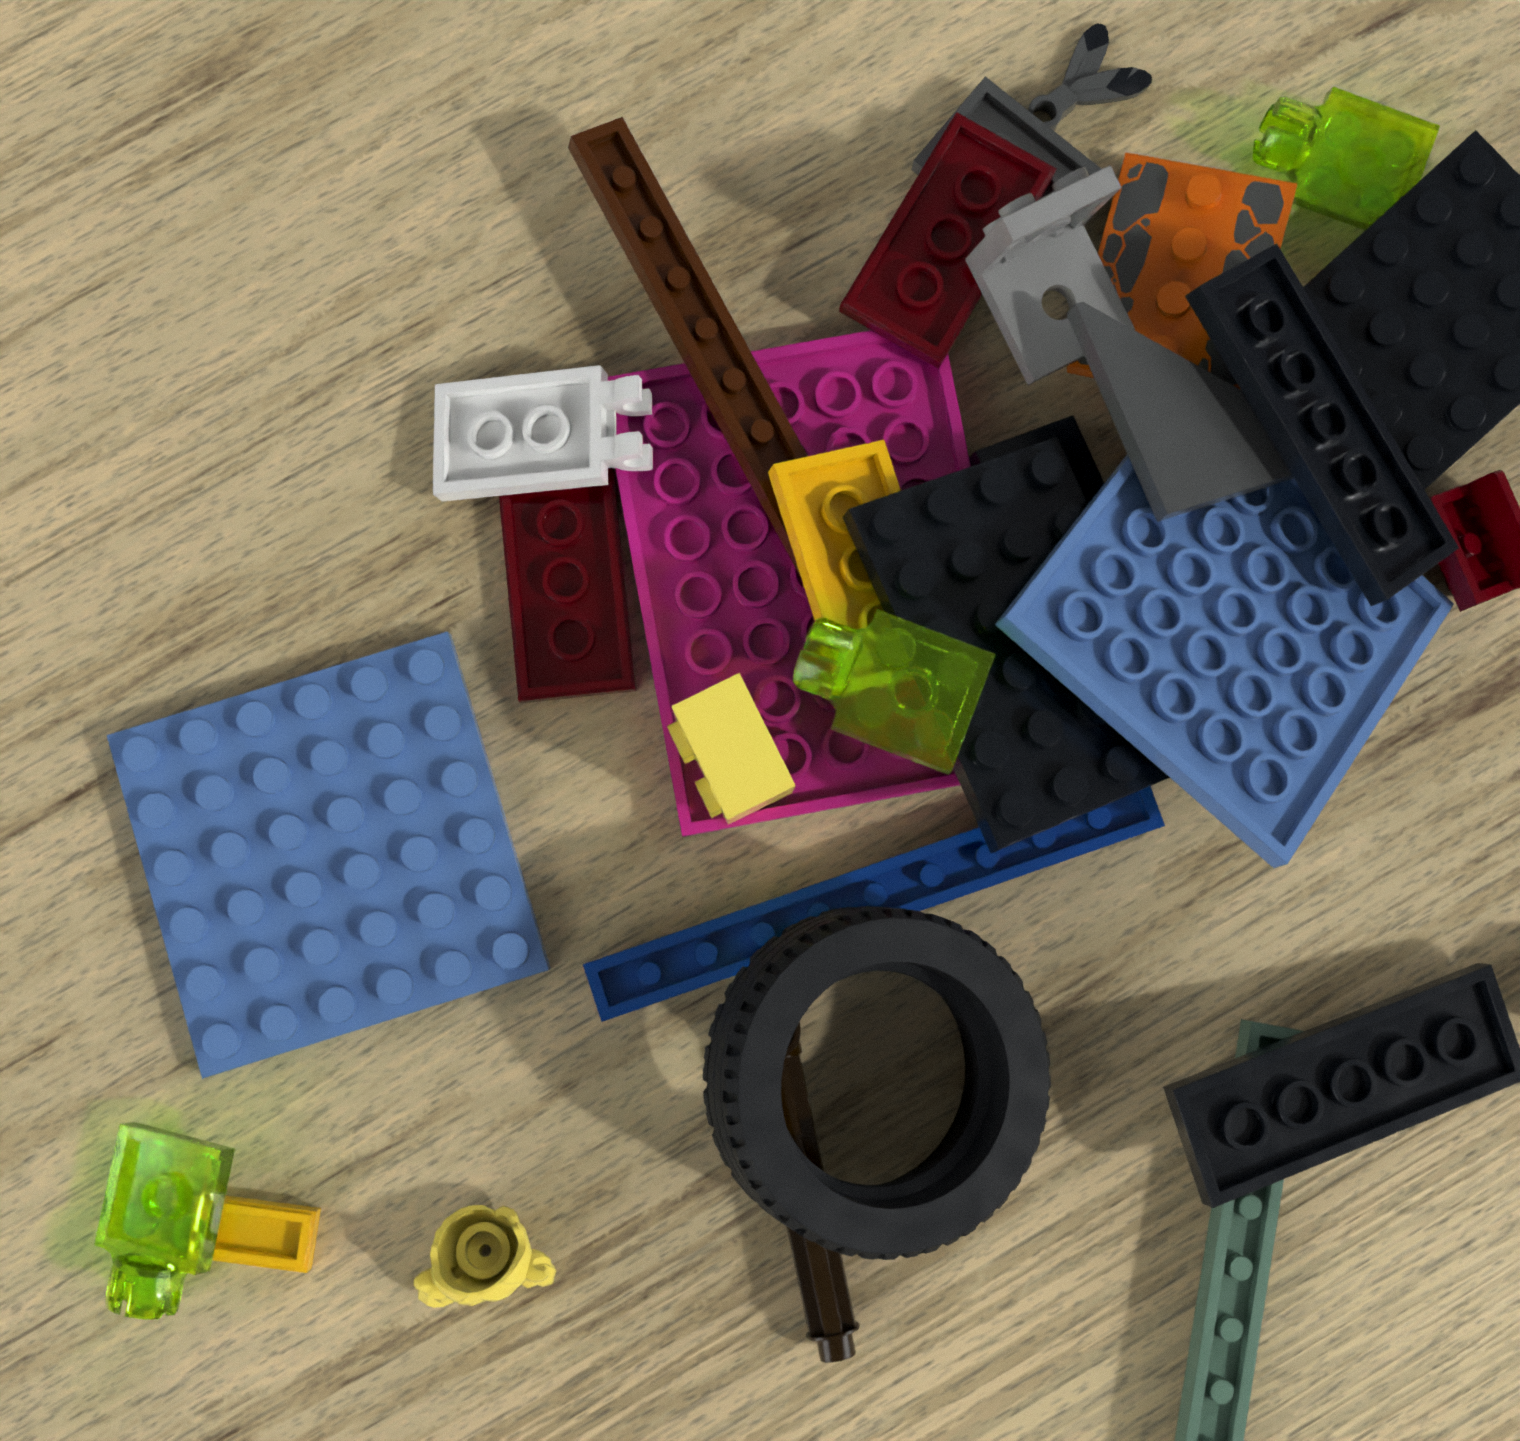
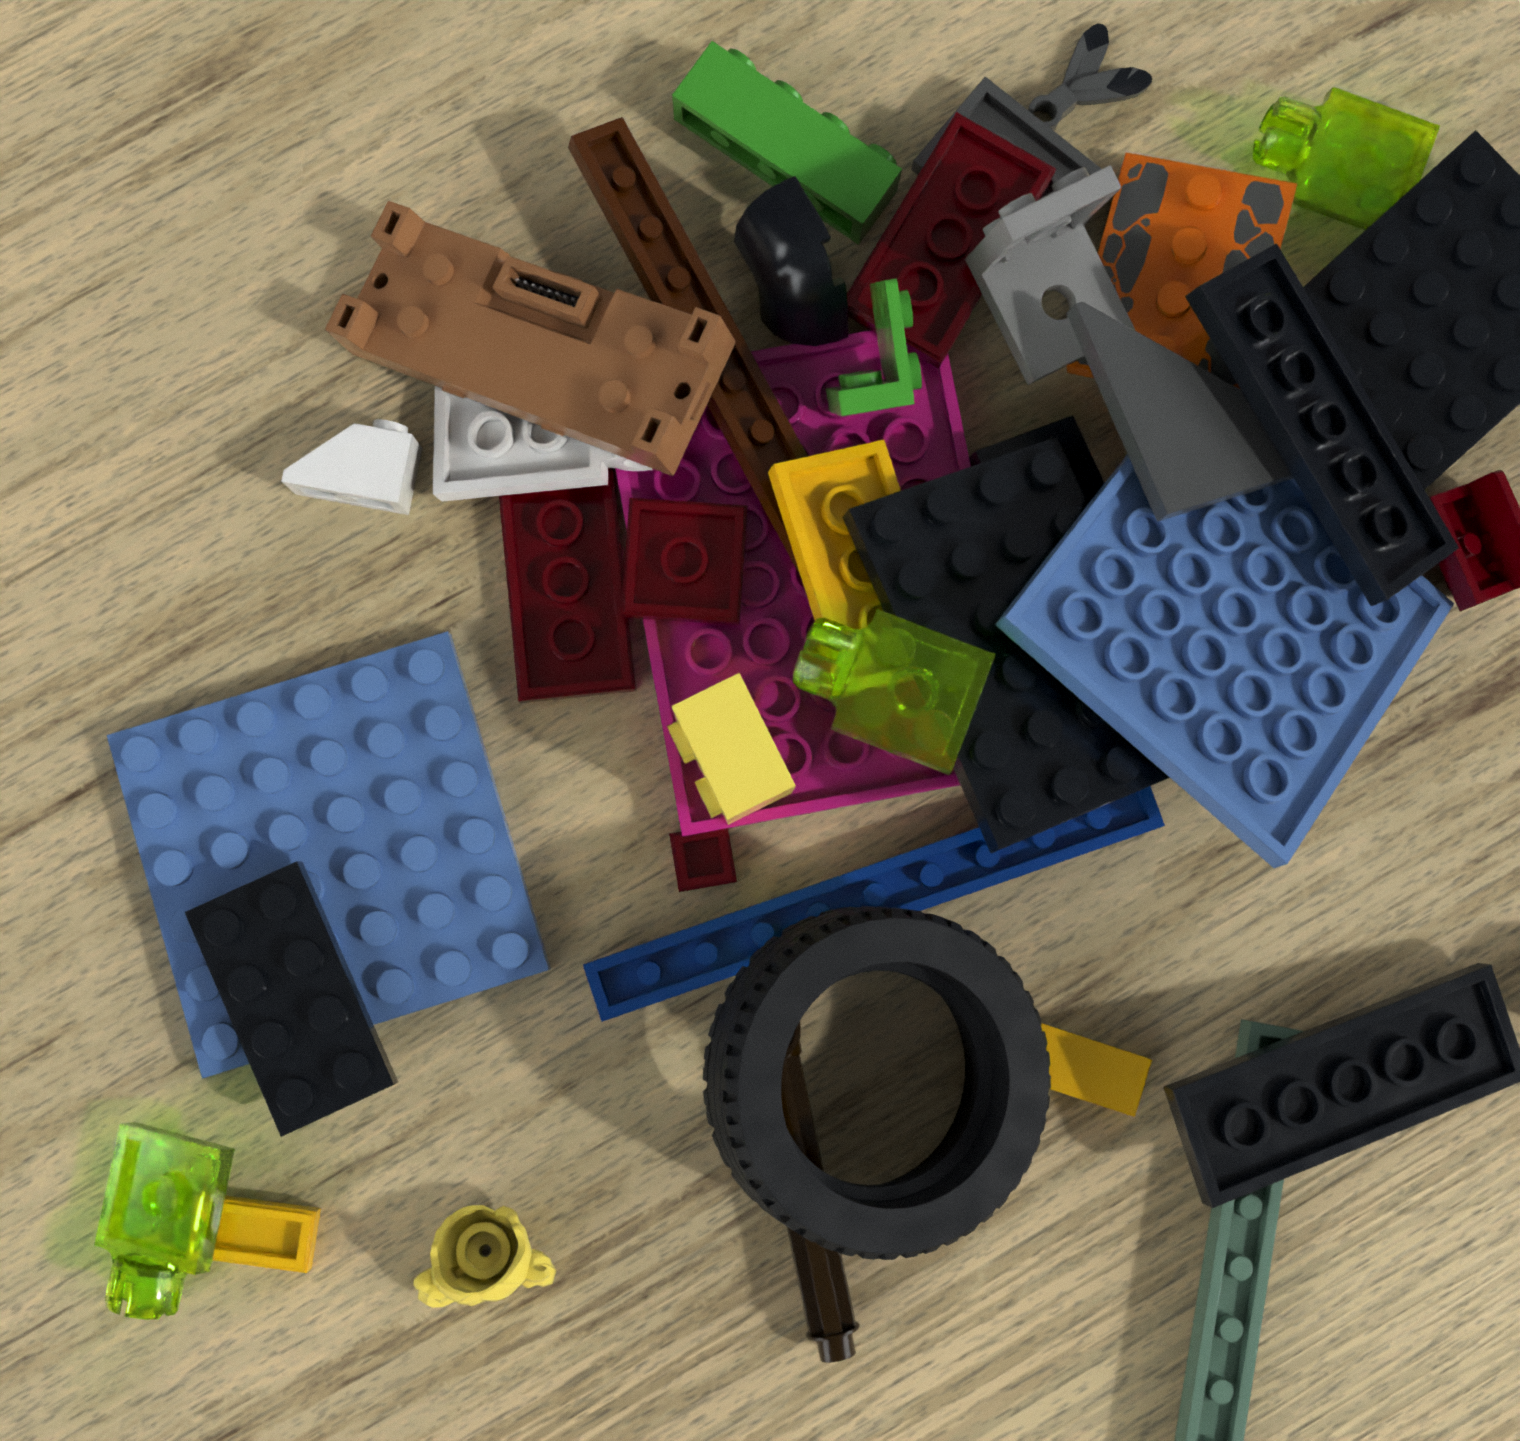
none -> black plate [185,861,398,1137]
none -> white slope [281,419,422,515]
none -> medium nougat piece [325,201,736,476]
none -> dark red tile [621,497,748,625]
none -> dark red tile [669,828,737,892]
none -> bright green brick [672,41,902,245]
none -> black brick [734,176,848,346]
none -> bright green bracket [826,278,922,416]
none -> yellow tile [1041,1023,1152,1117]

